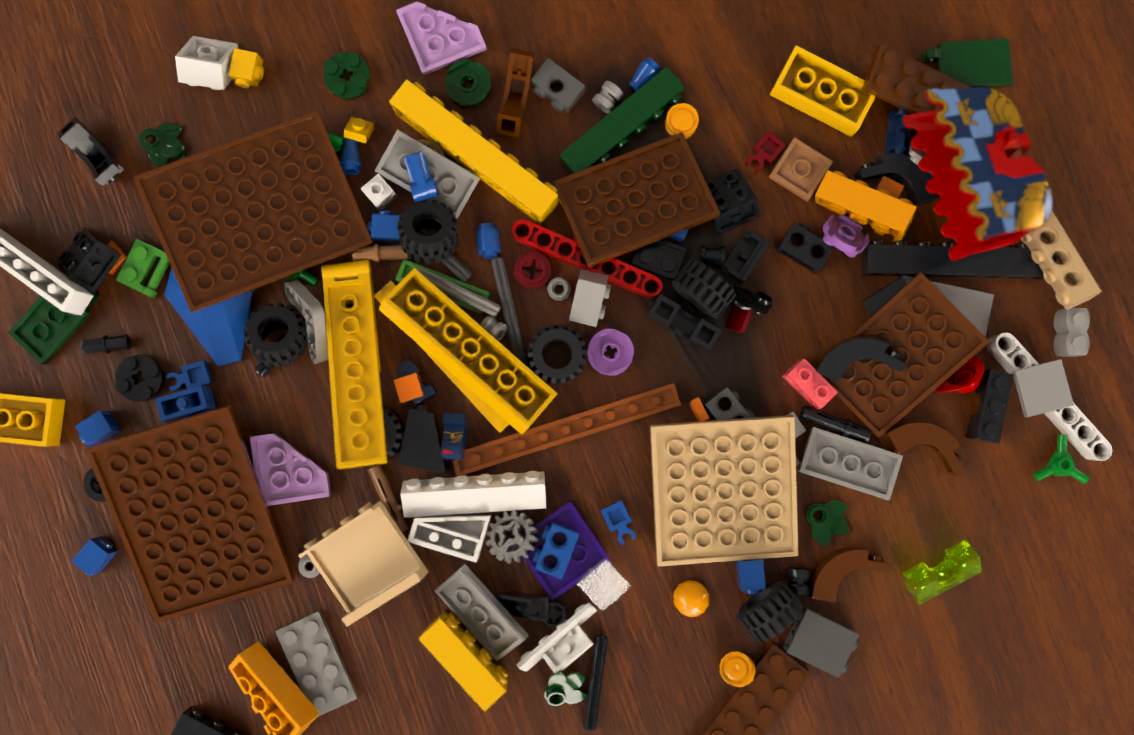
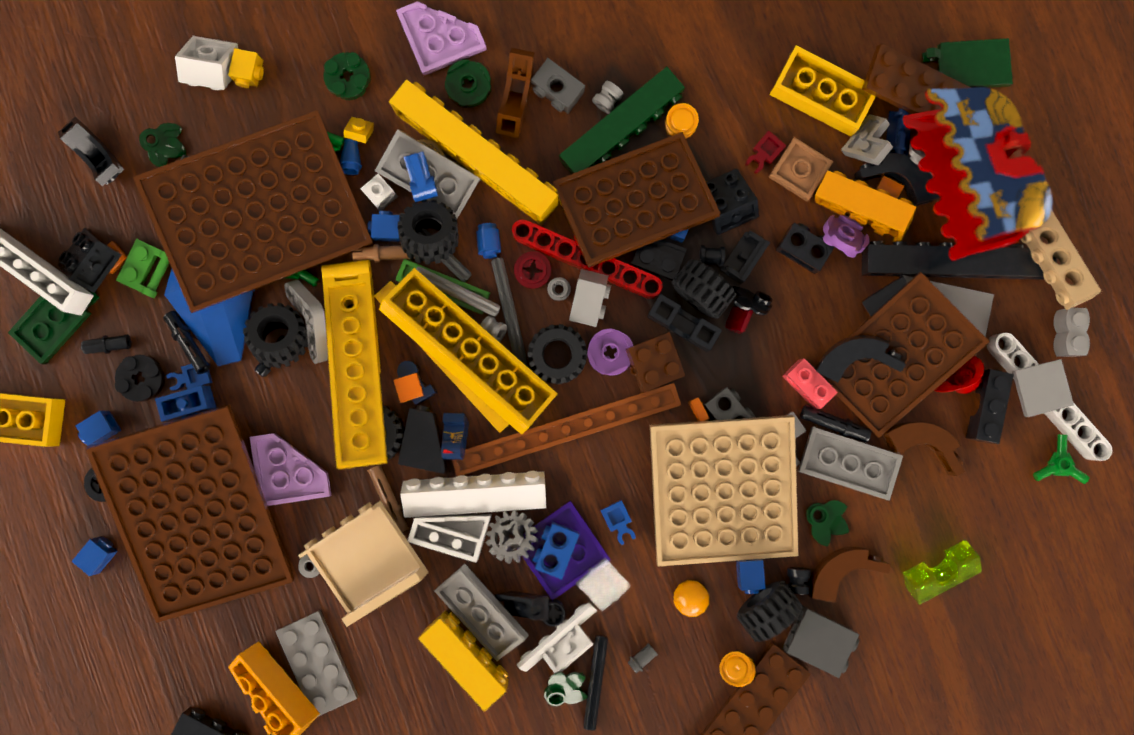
blue cone [629,57,662,91] -> none
none -> black pin [163,311,211,375]
none -> reddish brown plate [626,332,685,393]
none -> dark grey pin [627,643,658,673]
none -> light grey plate [841,114,893,166]

